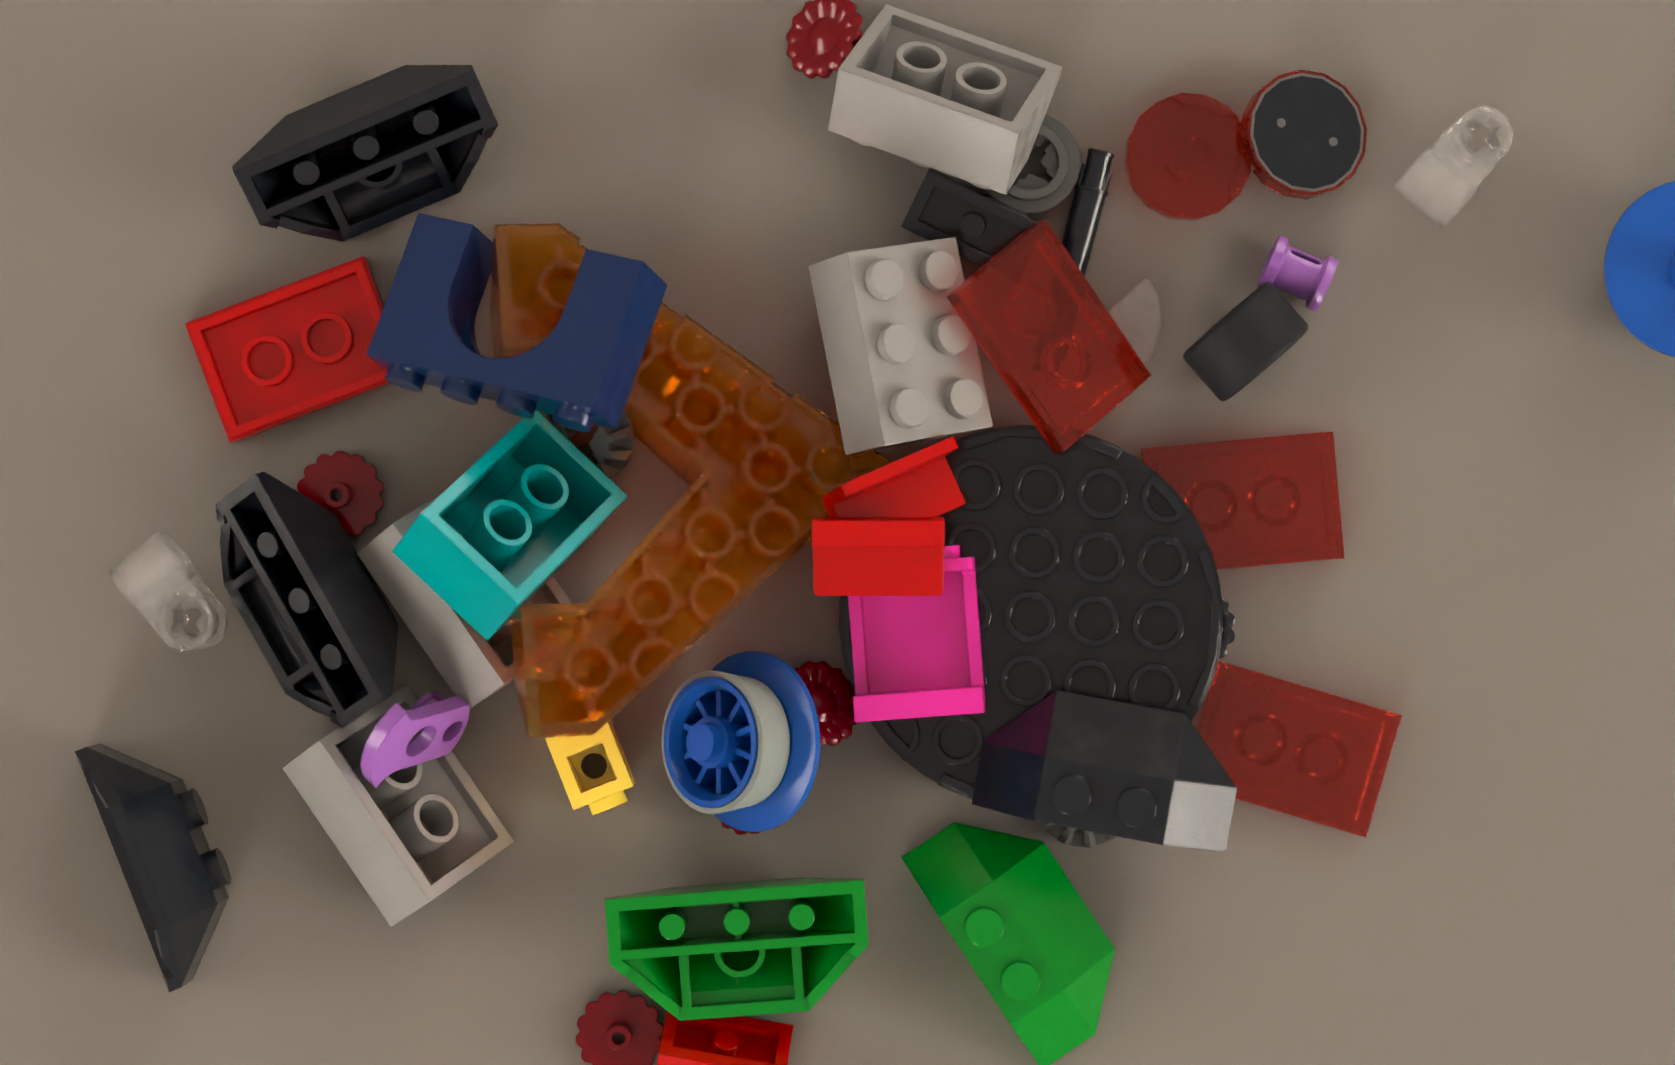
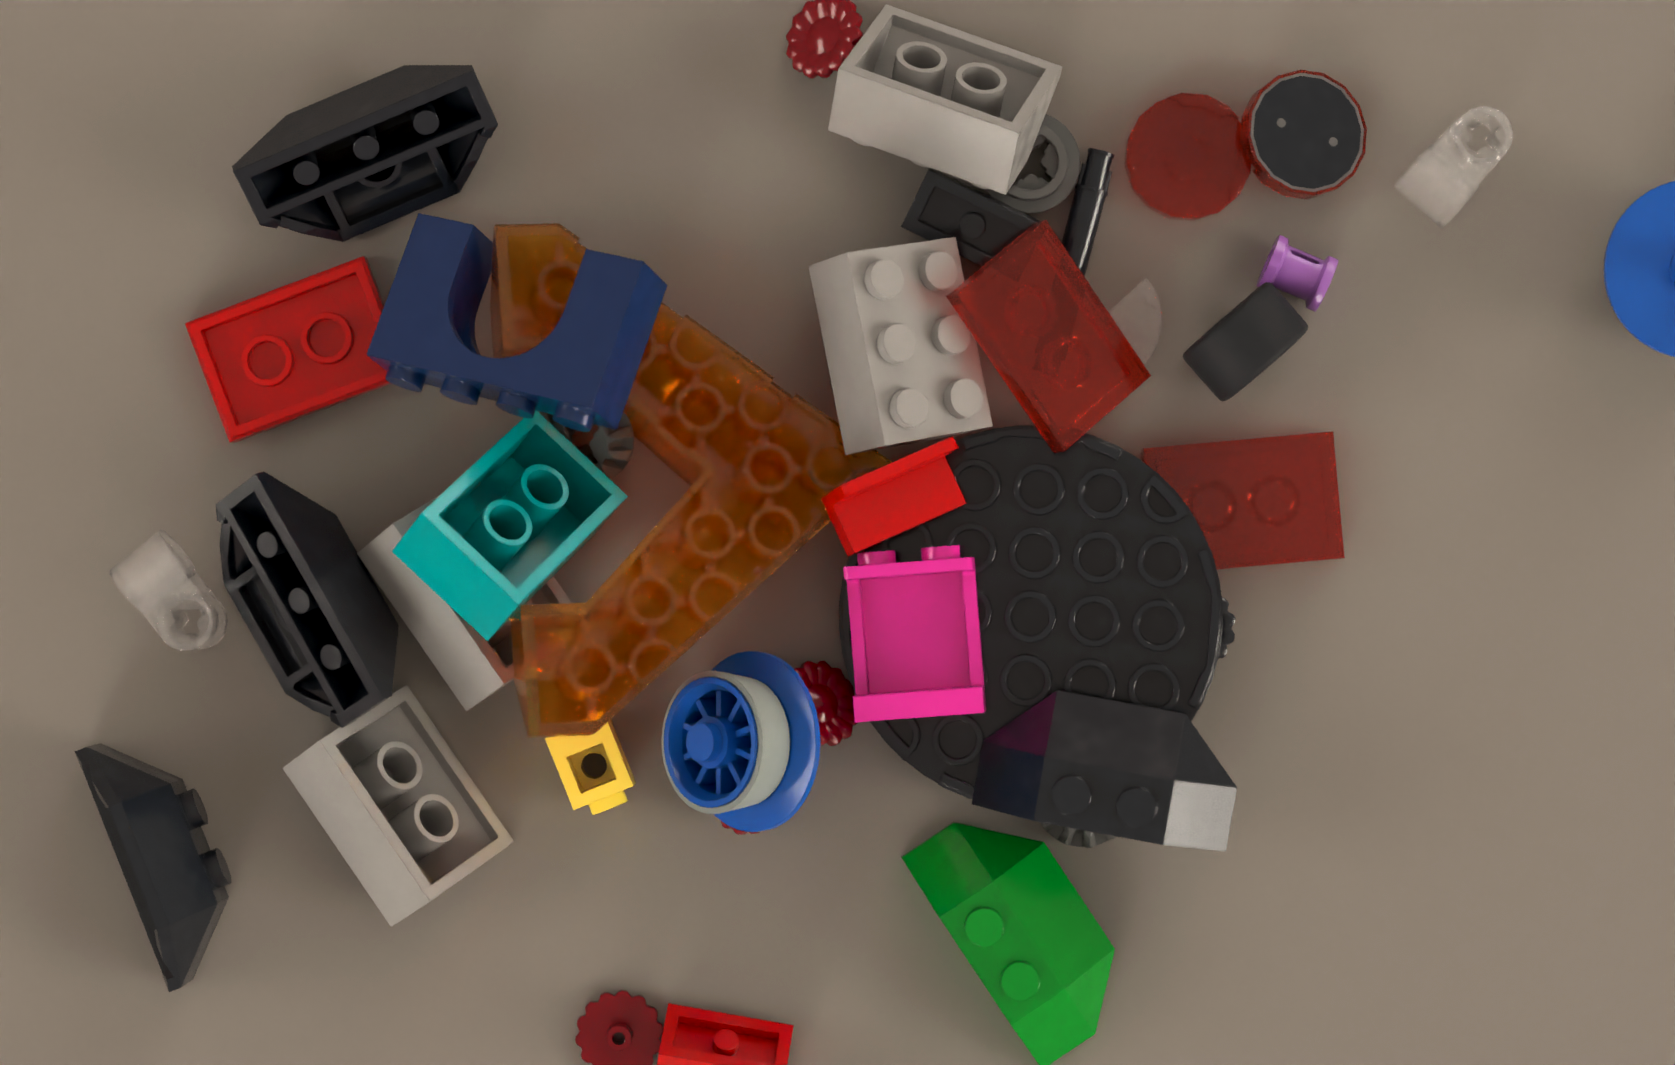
dark red piece [297,451,384,536] -> none
medium lavender piece [360,690,470,788] -> none
green wedge [605,877,869,1021] -> none
red panel [812,517,945,596] -> none
clear red tile [1196,661,1402,837] -> none

